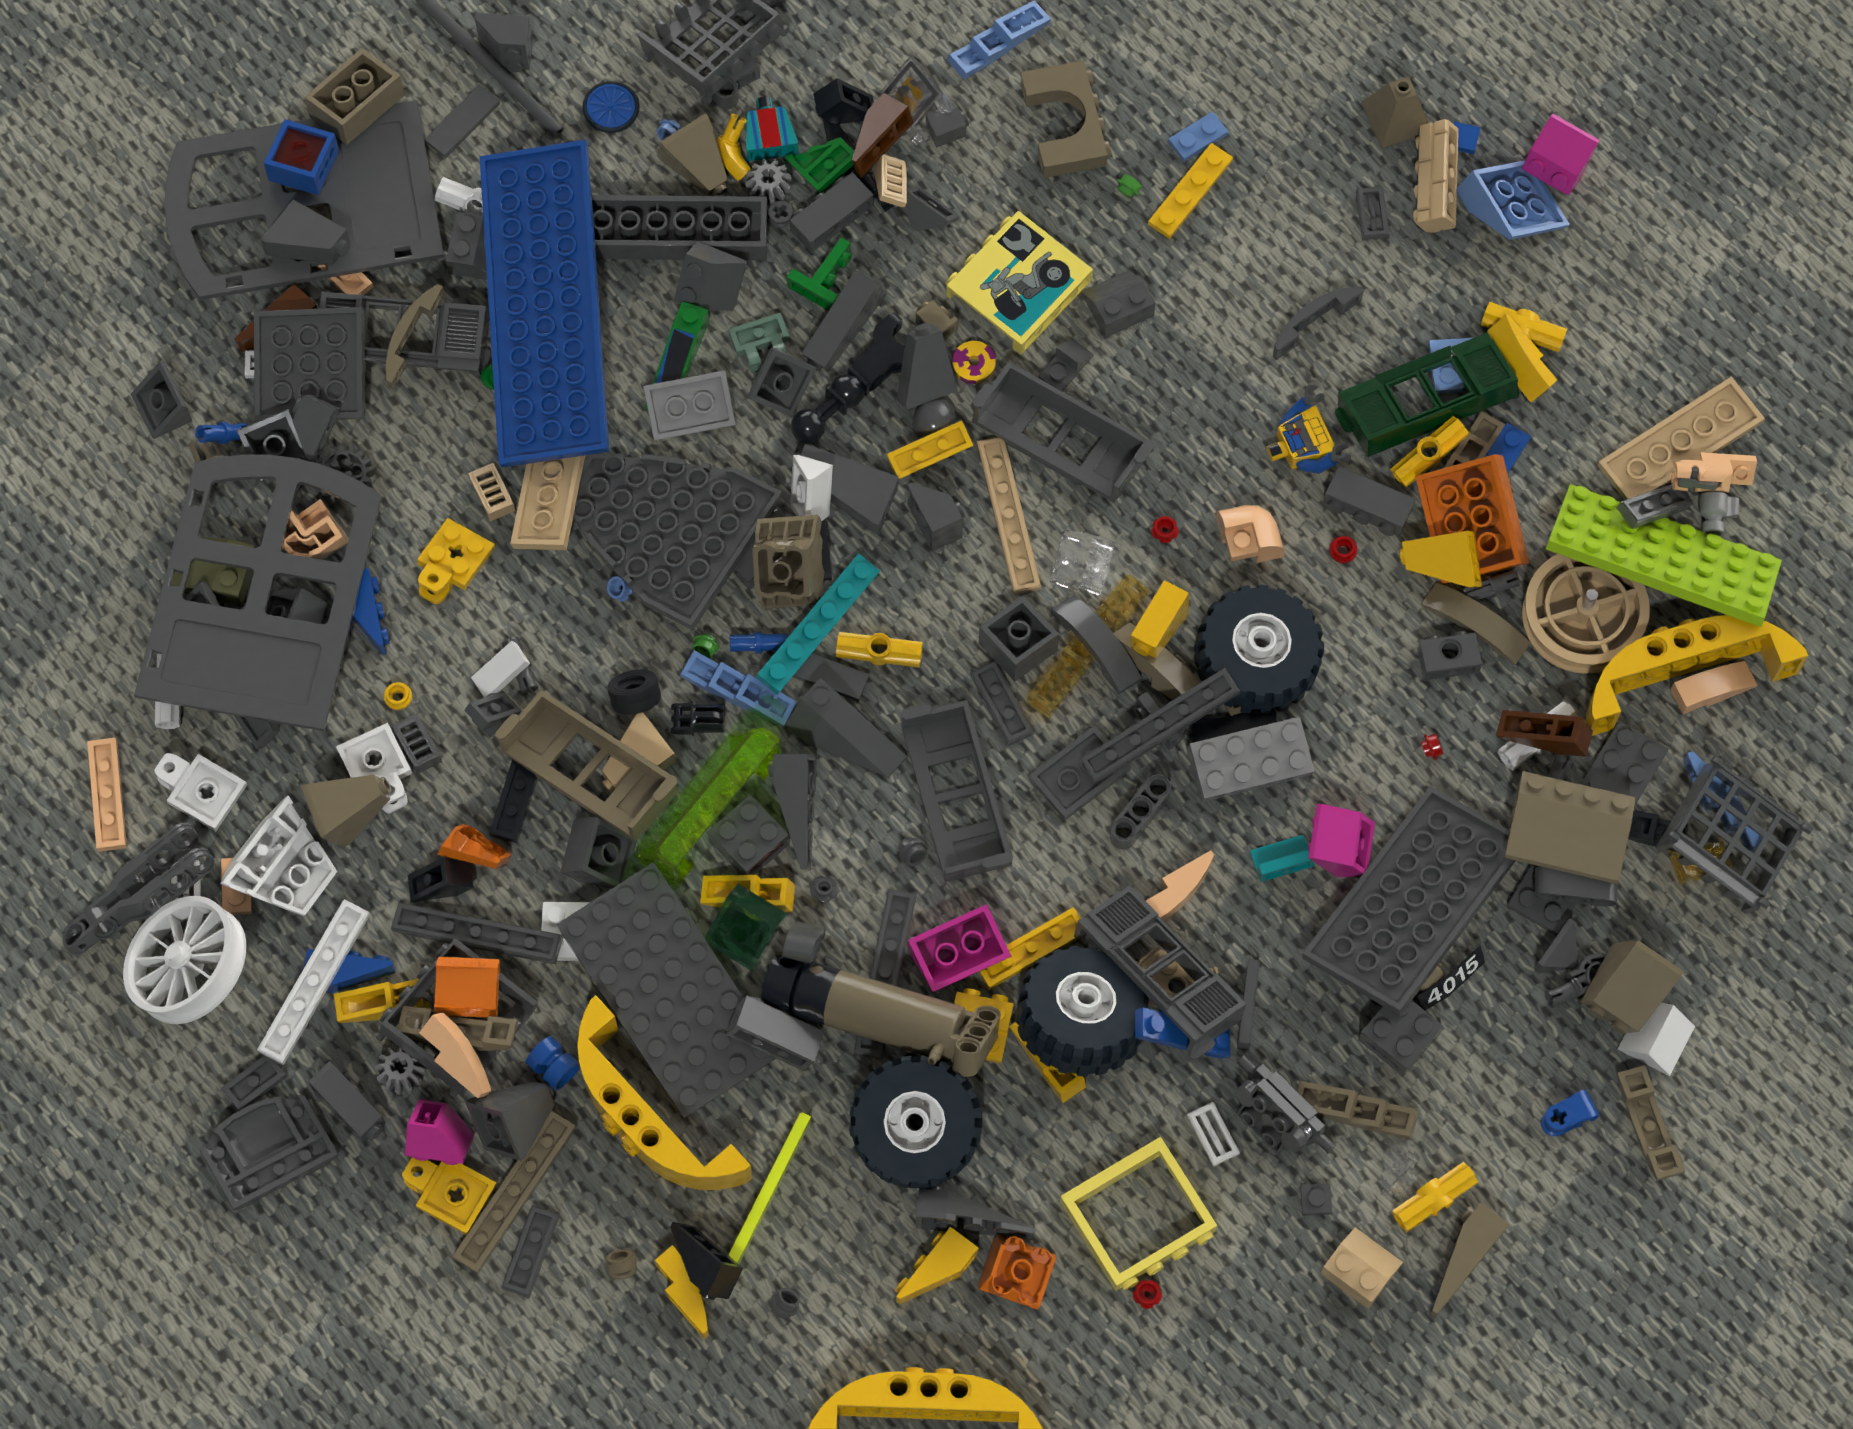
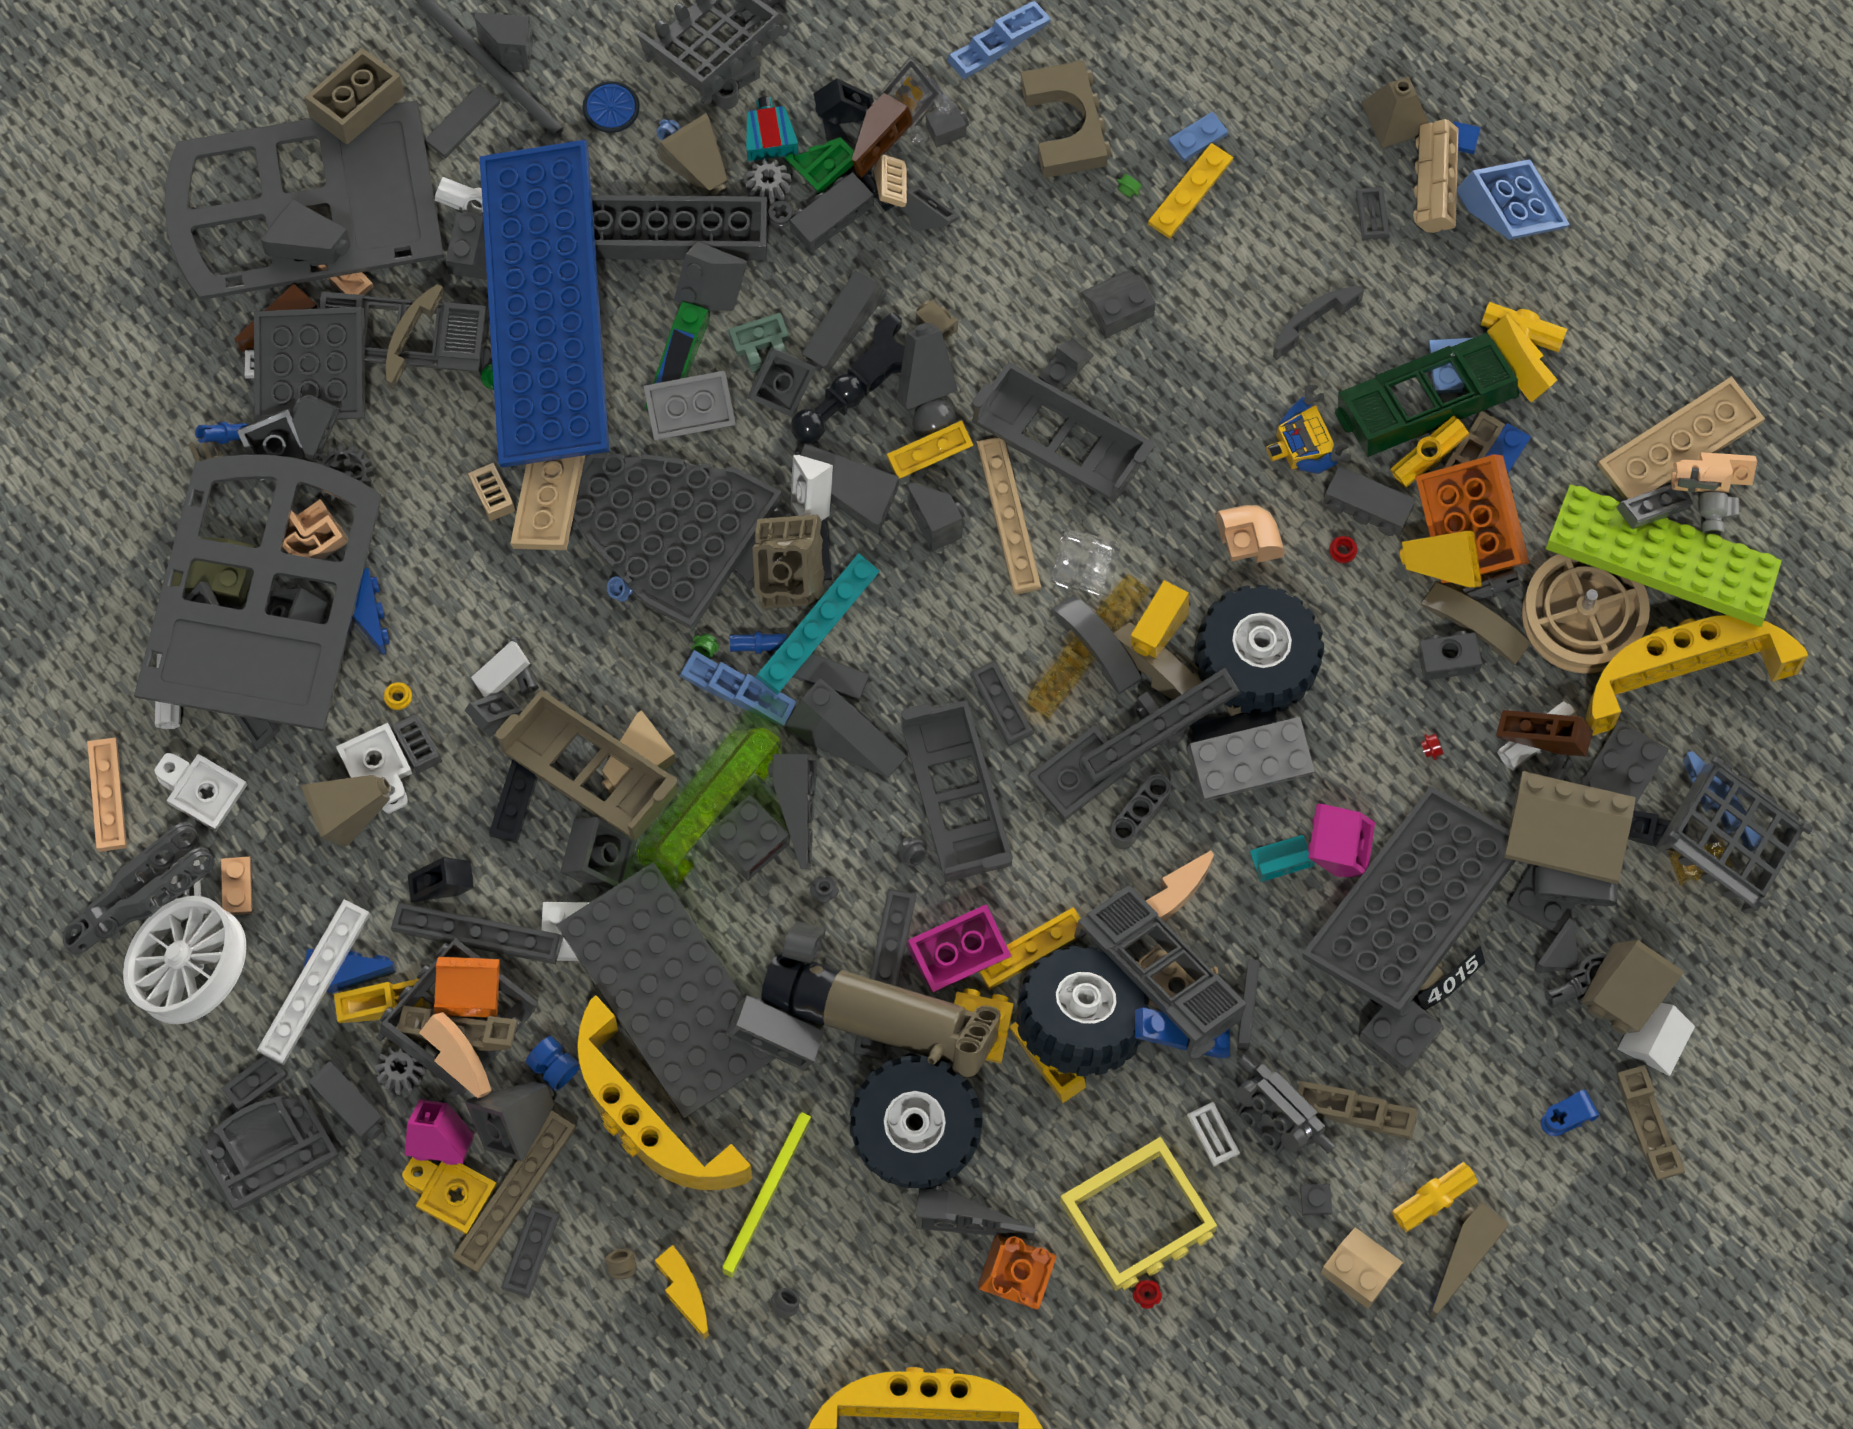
dark grey slope [131,361,192,439] -> none
white wedge [220,796,337,916] -> none
blue piece [264,119,339,195] -> none
yellow plate [417,518,495,605] -> none
orange slope [437,824,513,869] -> none
black tyre [607,669,661,715] -> none
black slope [670,1222,743,1300] -> none
black arm [671,701,724,736] -> none
yellow slope [700,875,795,912] -> none
clear green brick [705,884,787,971] -> none
yellow arm [716,114,752,182] -> none
green bracket [787,237,852,311] -> none
yellow piece [836,632,923,668] -> none
yellow slope [895,1227,979,1304] -> none
panel [946,211,1093,355] -> none
yellow piece [952,341,996,384] -> none
dark grey brick [979,596,1059,681] -> none
red plate [1151,516,1179,543] -> none
dark pink slope [1522,114,1600,196] -> none
light nougat slope [1670,661,1758,714] -> none

